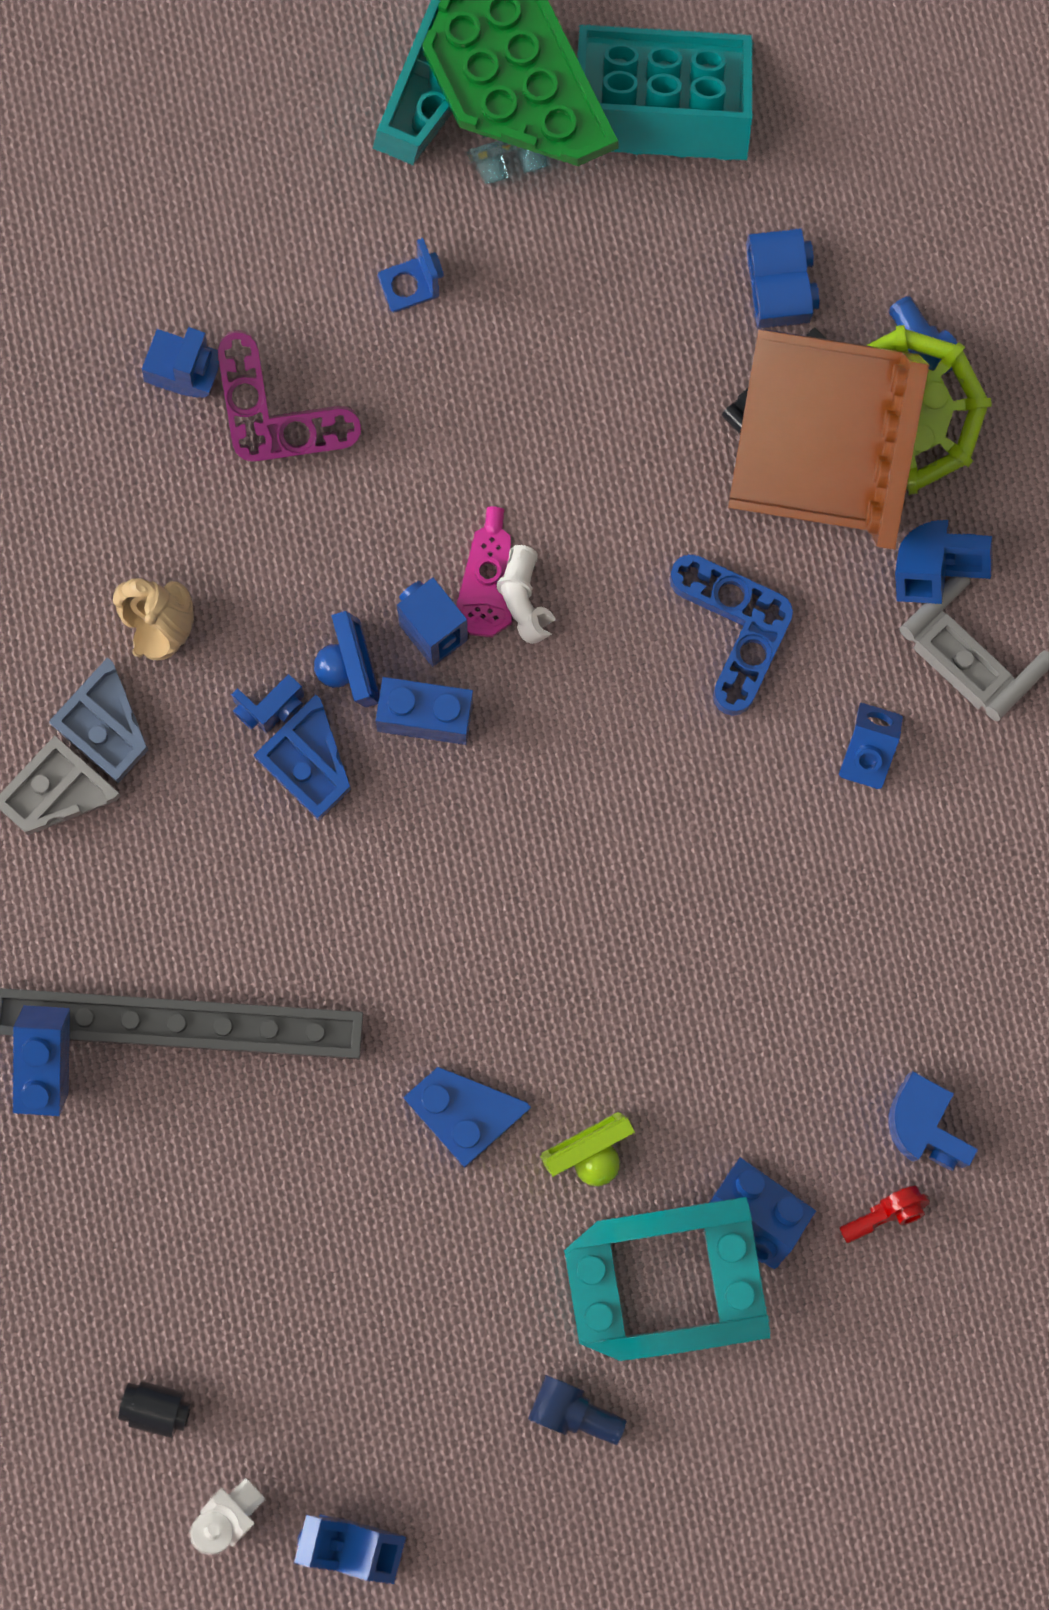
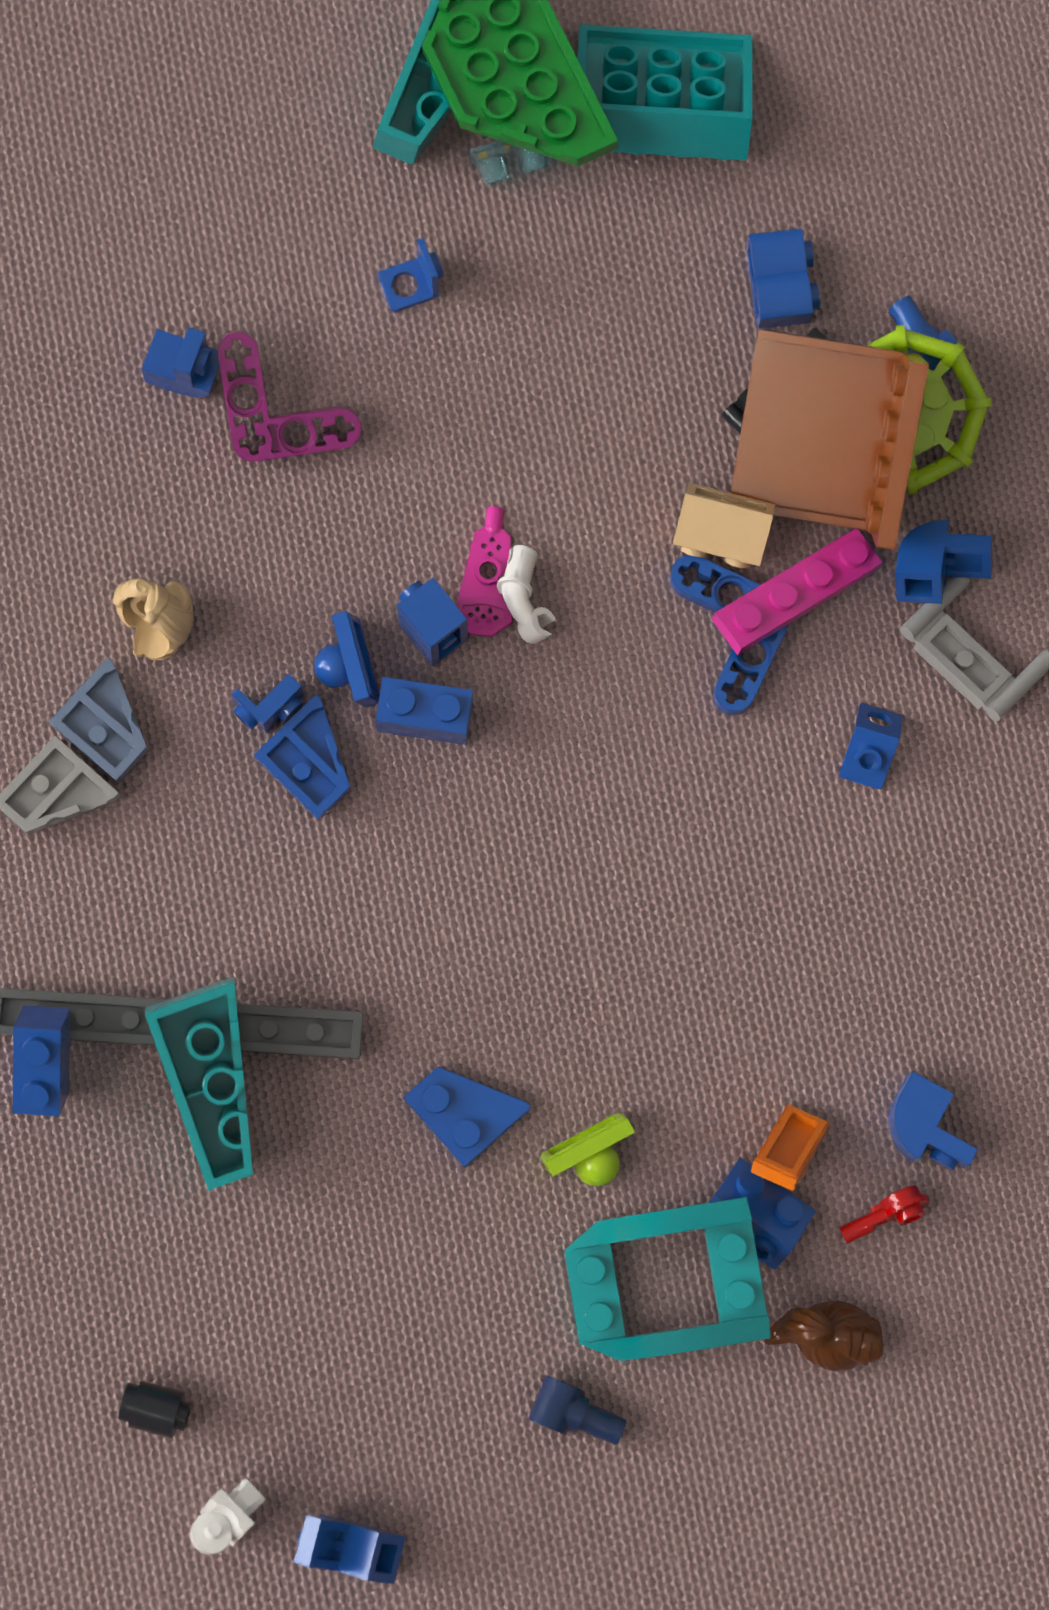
none -> teal wedge [144,977,253,1191]
none -> tan brick [673,482,775,568]
none -> dark pink plate [711,528,883,655]
none -> orange tile [751,1104,830,1191]
none -> reddish brown hair [764,1300,883,1372]

